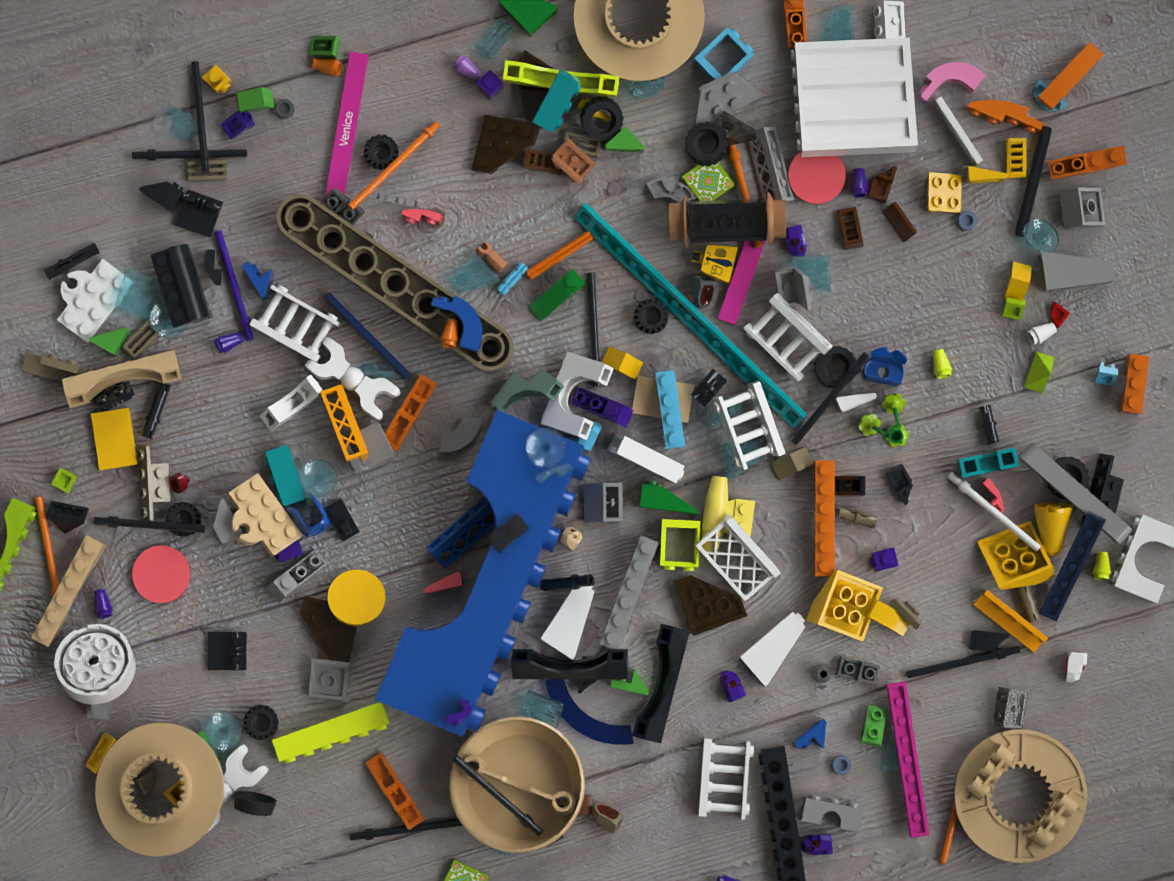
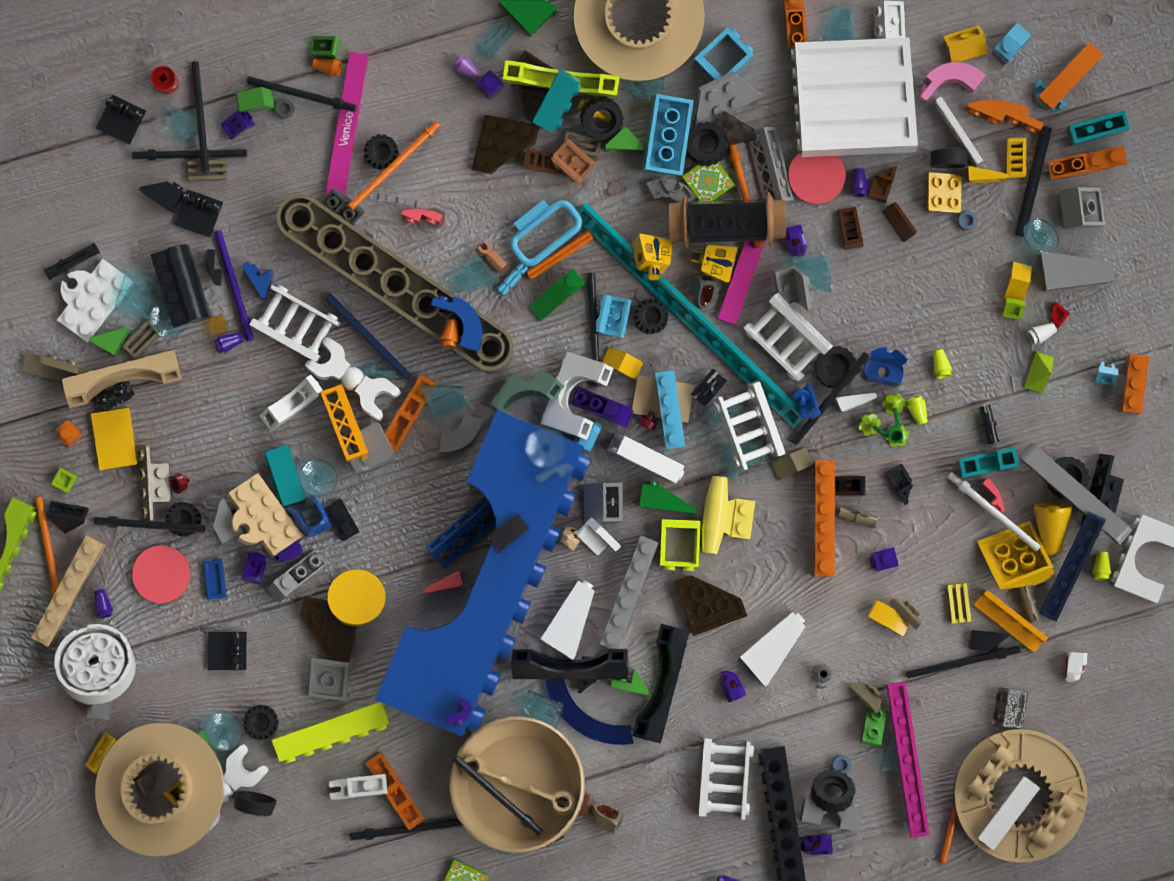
black pin [141,382,172,439] -> none
yellow bracket [202,65,232,95] -> none
black pin [540,574,594,591] -> none
white fence [695,513,781,601] -> none
blue slope [793,718,826,749] -> none
yellow slope [806,569,883,642] -> none
dark grey slope [835,656,880,685] -> none
none -> orange brick [56,420,84,448]
none -> black hinge [96,94,146,145]
none -> red wheel [151,66,179,95]
none -> blue tile [203,559,227,600]
none -> clear yellow tile [208,315,228,335]
none -> dark purple bracket [242,552,267,585]
none -> black bar [247,76,357,112]
none -> white plate [329,774,388,800]
none -> clear light blue wing [420,385,470,420]
none -> medium azure bar [510,200,582,266]
none -> white panel [576,517,621,555]
none -> medium azure bracket [595,294,632,338]
none -> yellow torso [632,233,673,280]
none -> dark red tile [637,411,658,430]
none -> medium azure slope [641,94,694,176]
none -> blue hips [793,383,821,420]
none -> black tyre [811,769,855,813]
none -> dark tan tile [849,683,882,715]
none -> neon yellow cone [906,395,928,425]
none -> black tyre [931,149,967,168]
none -> yellow panel [943,25,988,62]
none -> light yellow tile [947,583,971,624]
none -> white tile [978,776,1040,850]
none -> medium azure slope [992,23,1031,64]
none -> teal brick [1066,110,1130,147]

